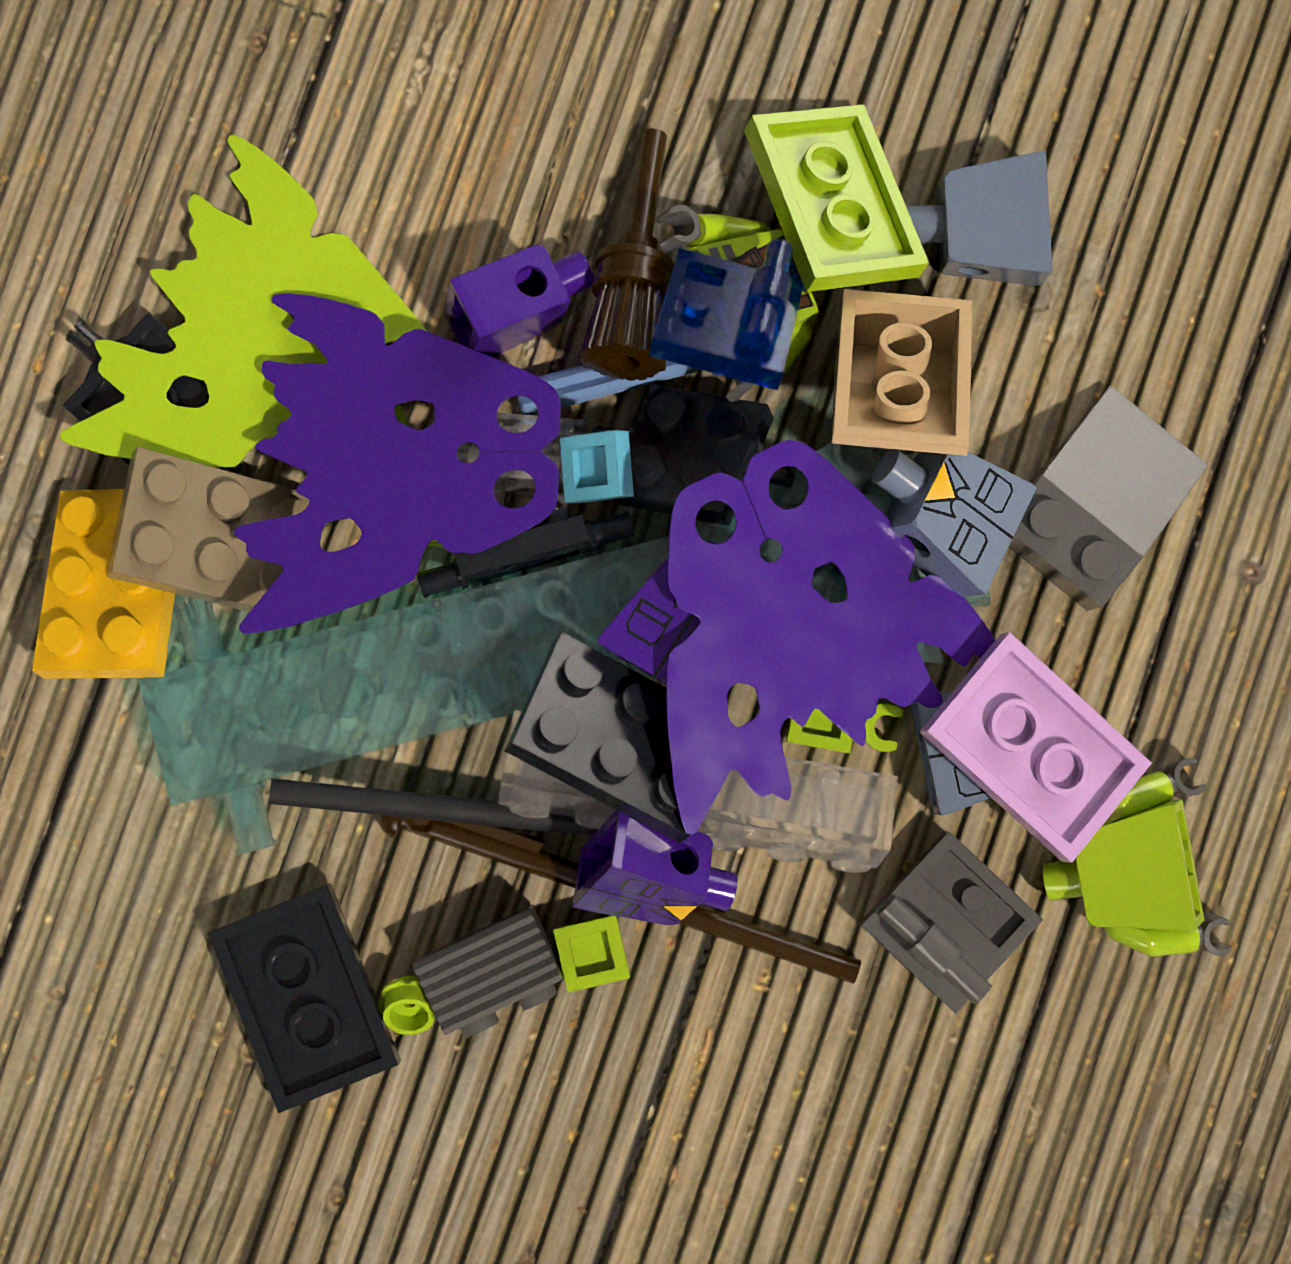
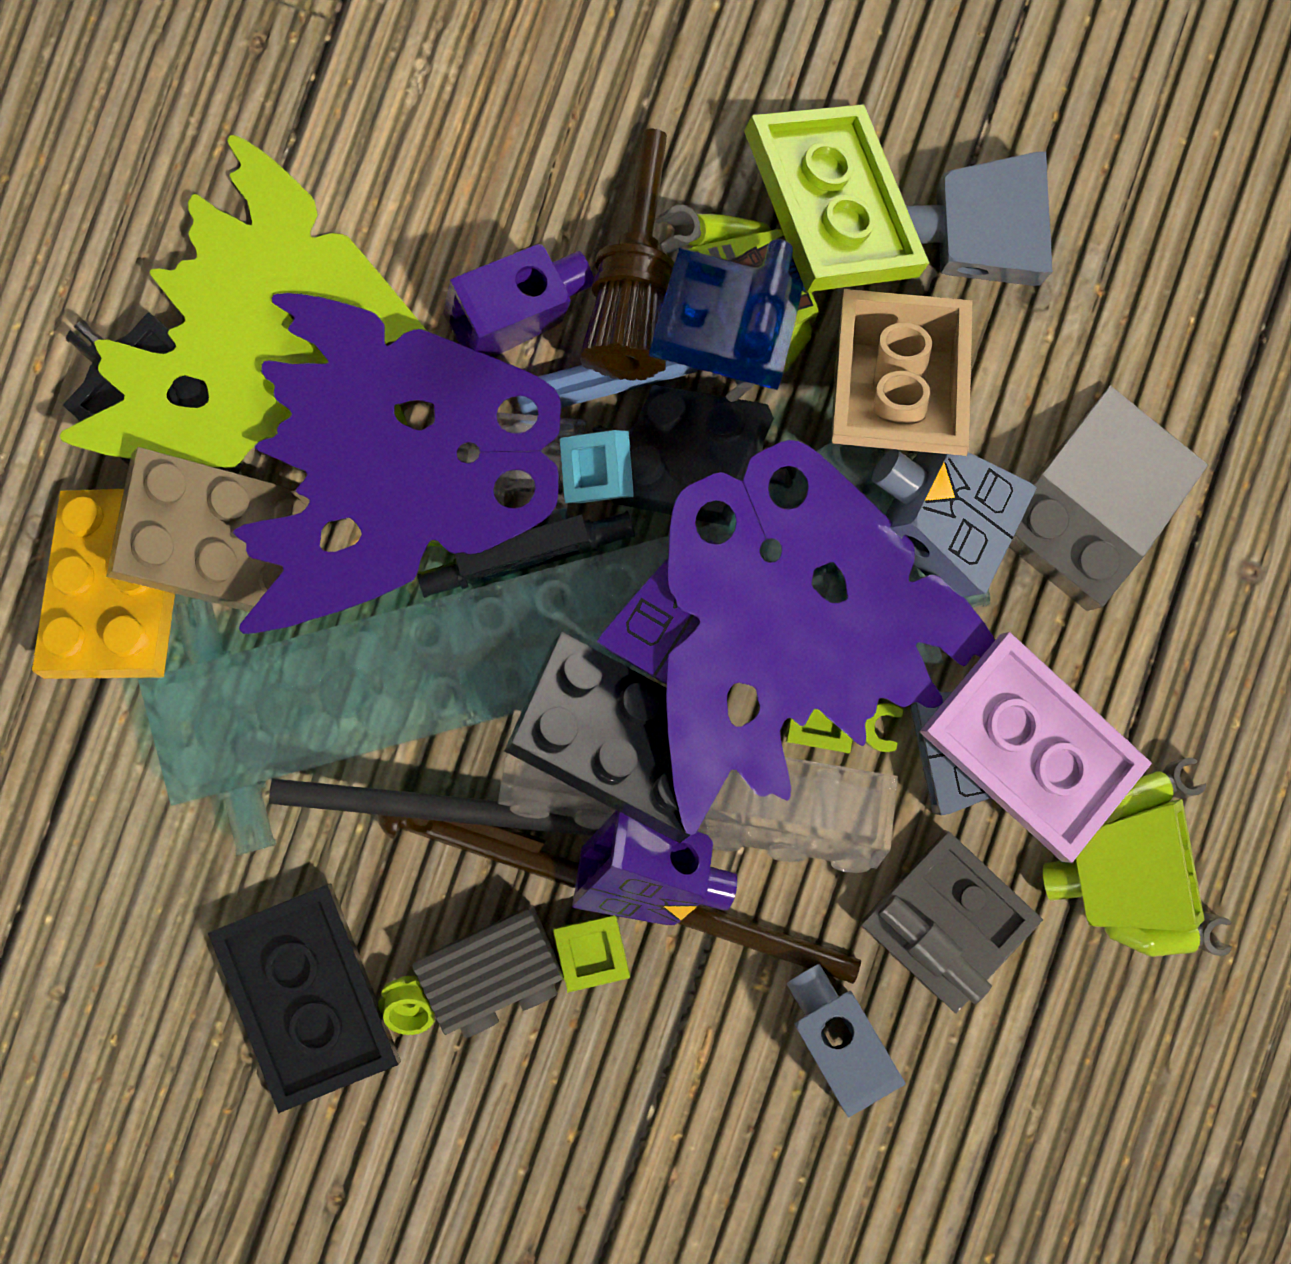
none -> sand blue torso [786,964,906,1118]

